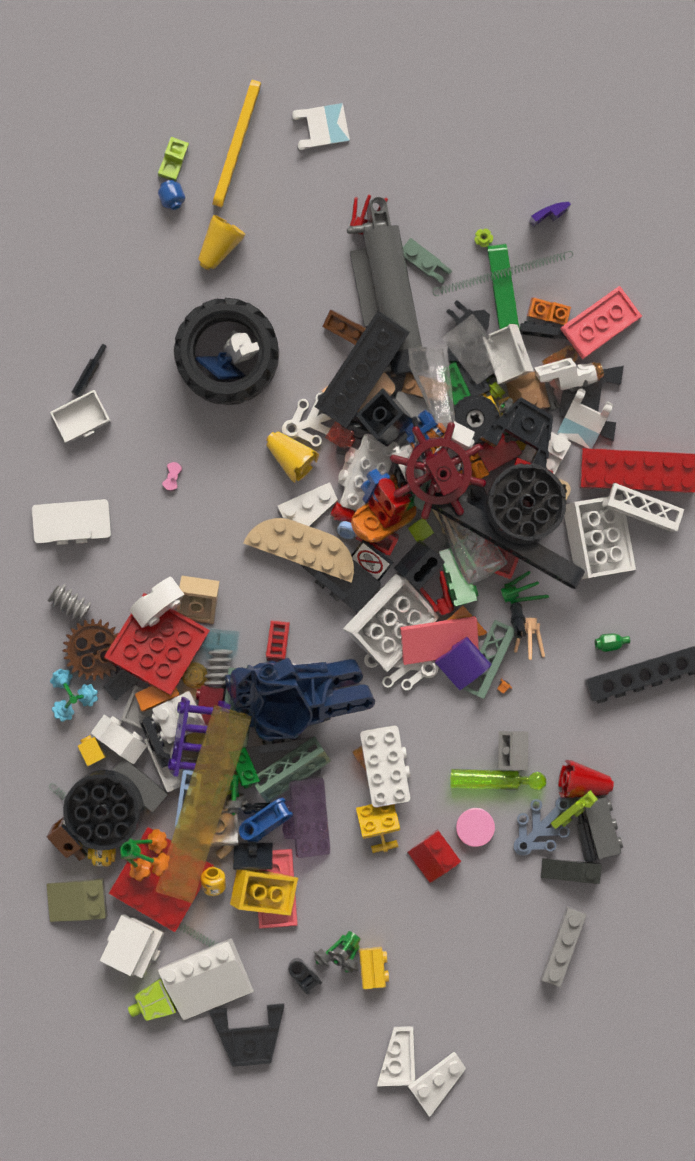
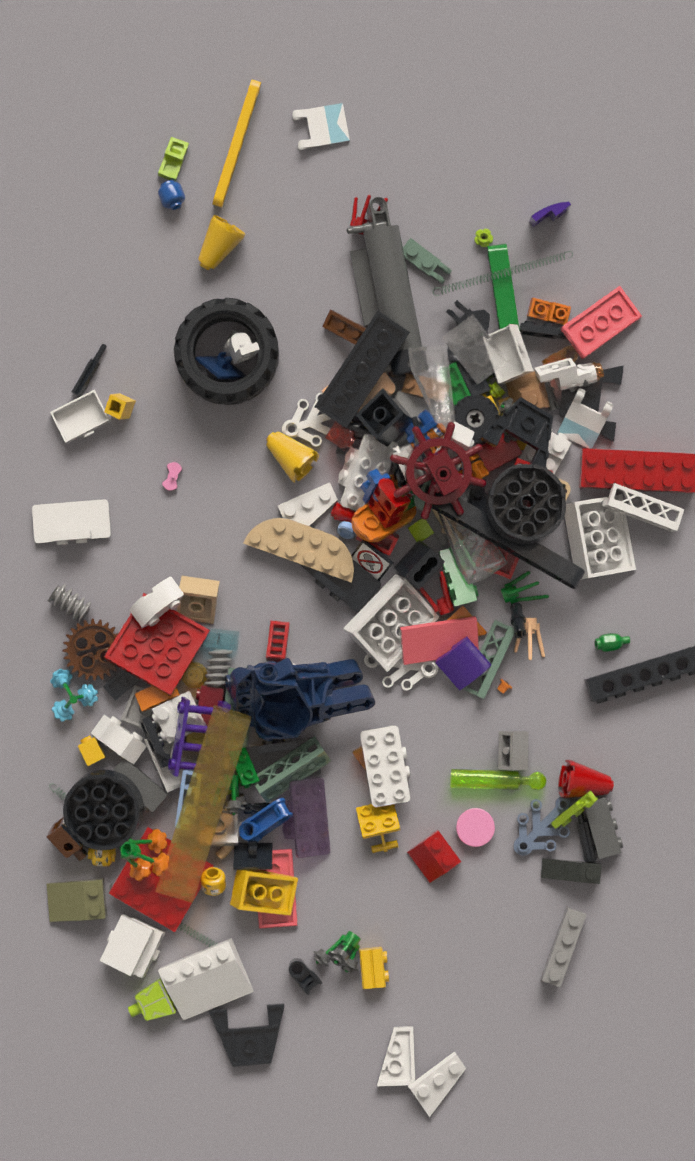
none -> yellow brick [104,393,136,420]

